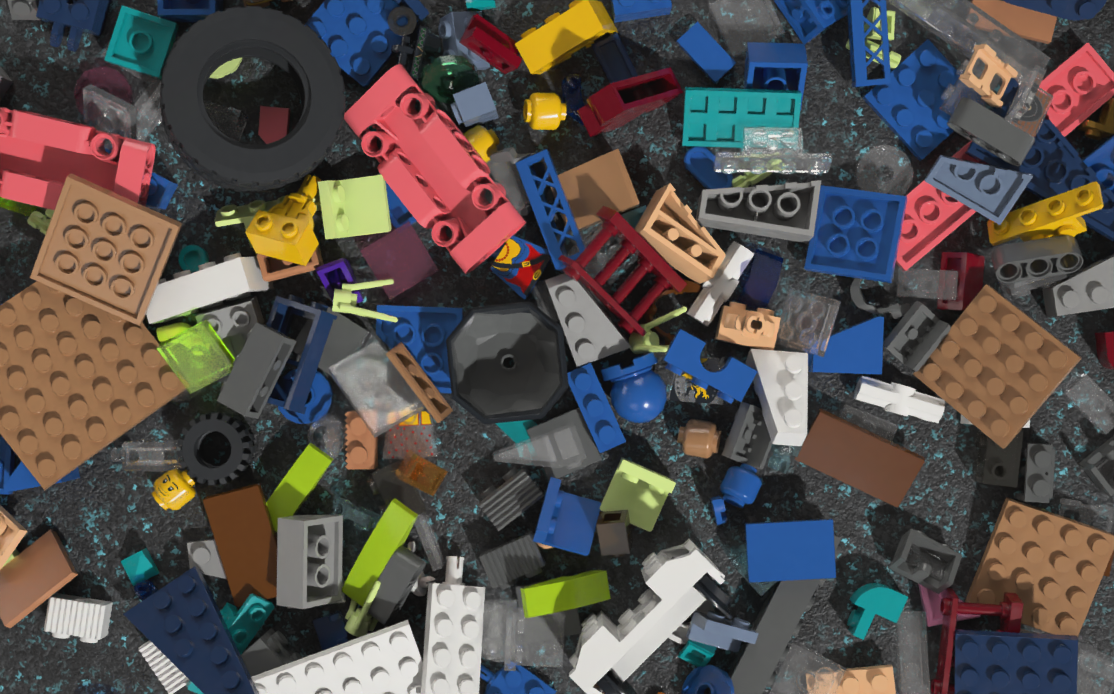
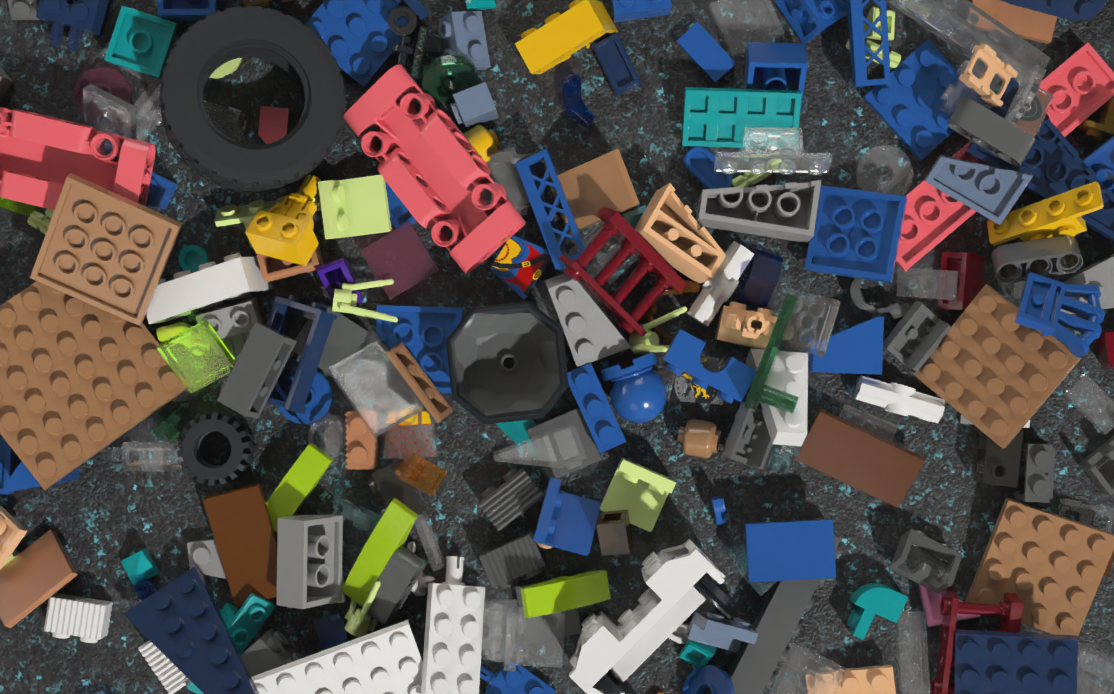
yellow head [152,468,197,510] -> none
dark red panel [459,14,522,74] -> none
yellow head [523,93,566,130] -> none
dark red brick [577,67,684,137] -> none
blue head [720,463,762,508] -> none
none -> clear green plate [153,406,183,444]
none -> clear green piece [745,293,799,414]
none -> blue plate [1014,272,1105,357]

